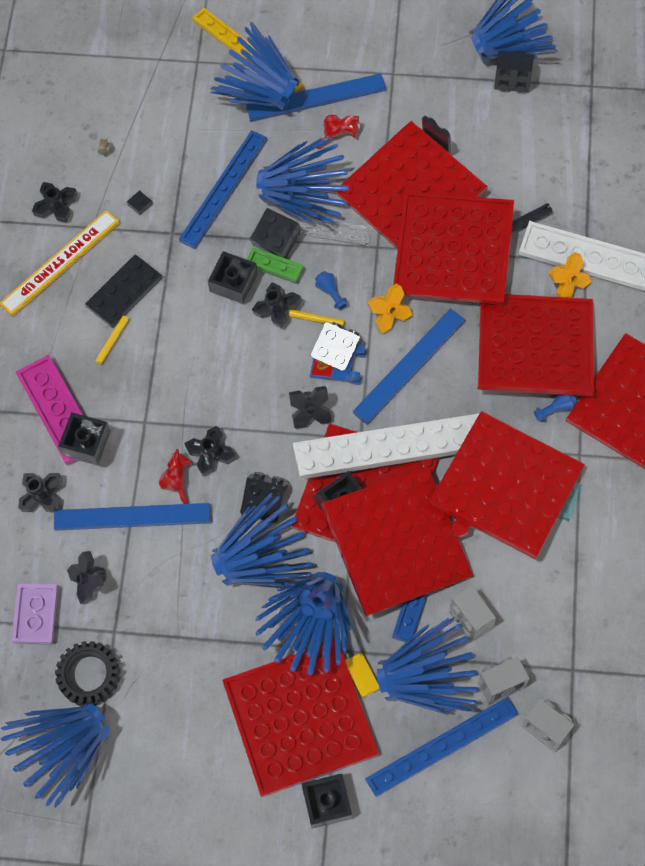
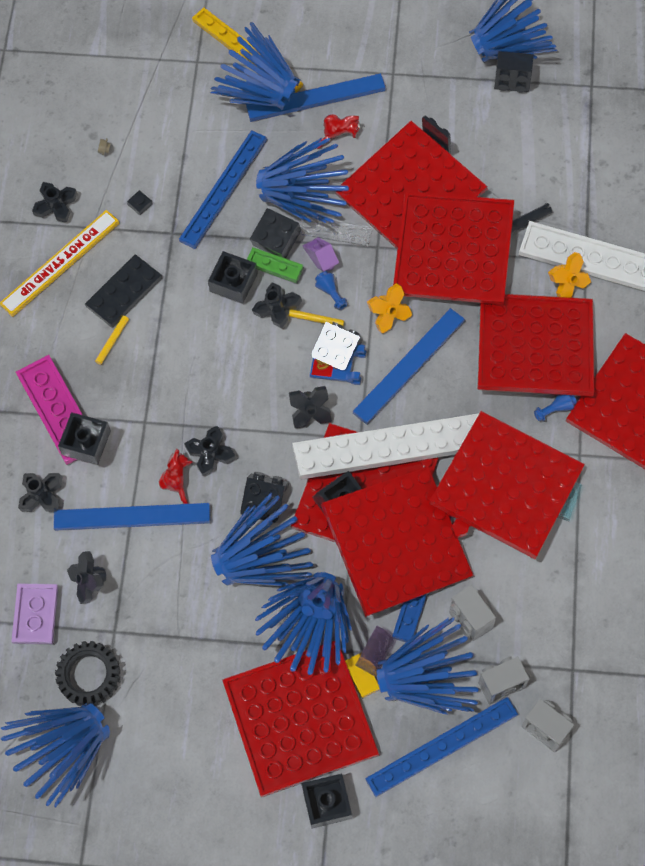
none -> medium lavender slope [302,237,339,271]
none -> clear purple brick [355,626,394,677]

